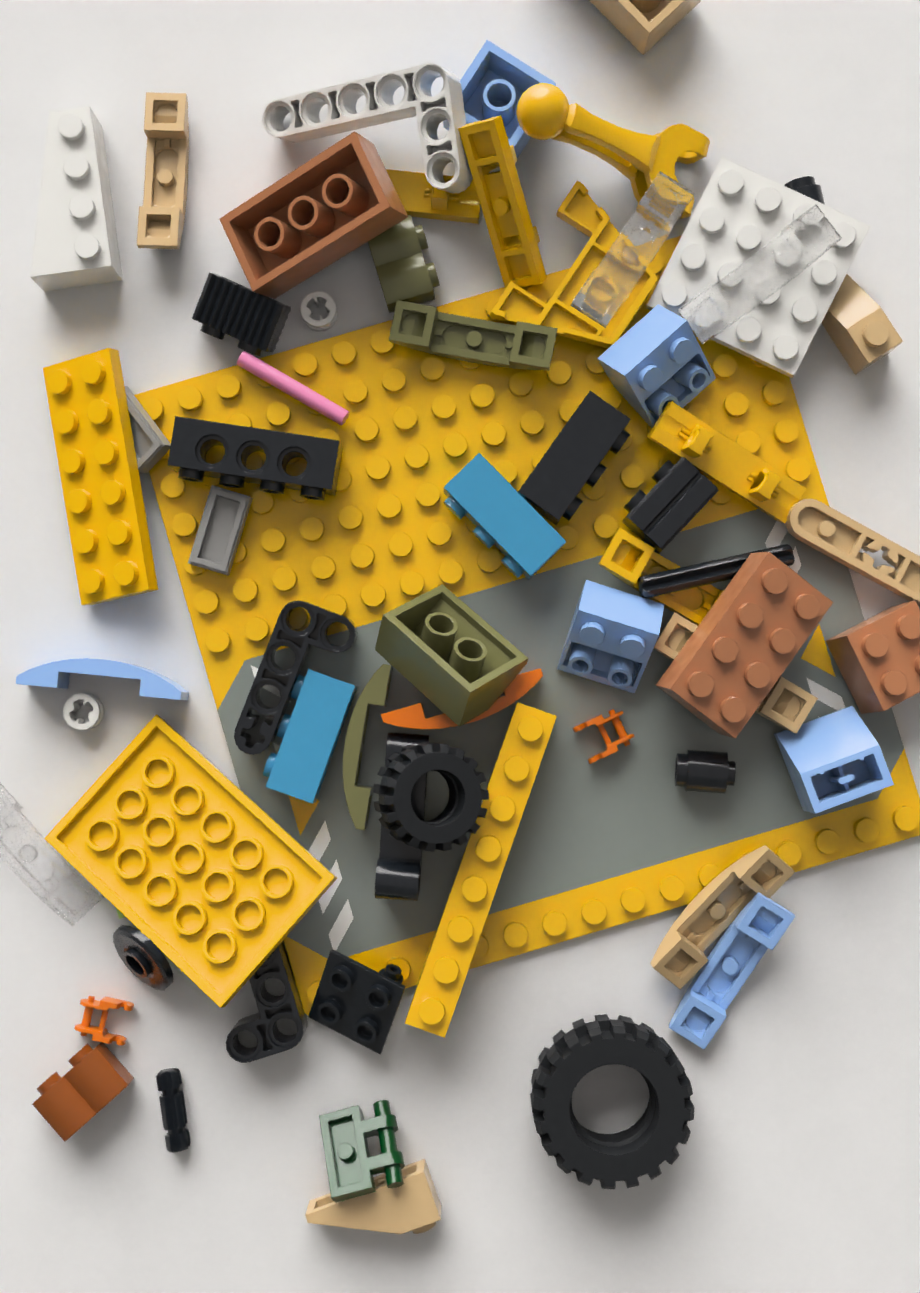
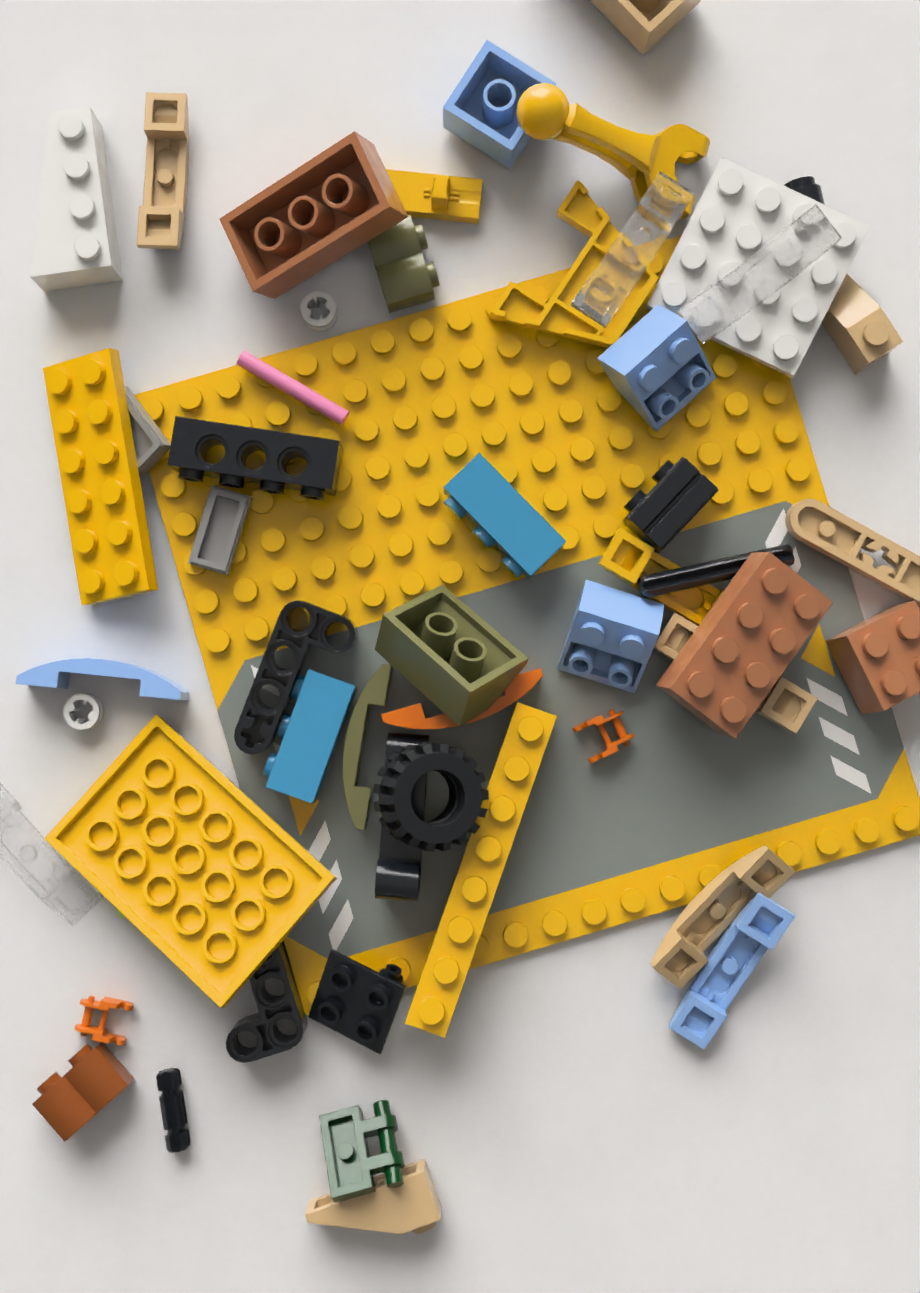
black wheel [113,925,173,991] -> none
black brick [192,272,291,356] -> none
white beam [262,63,473,193] -> none
olive slope [389,300,558,371] -> none
yellow hinge [458,115,547,289] -> none
black brick [518,391,631,525] -> none
black tyre [530,1014,694,1189] -> none
yellow hinge [647,401,807,523] -> none
black brick [675,750,736,794] -> none
light blue slope [774,706,894,814] -> none

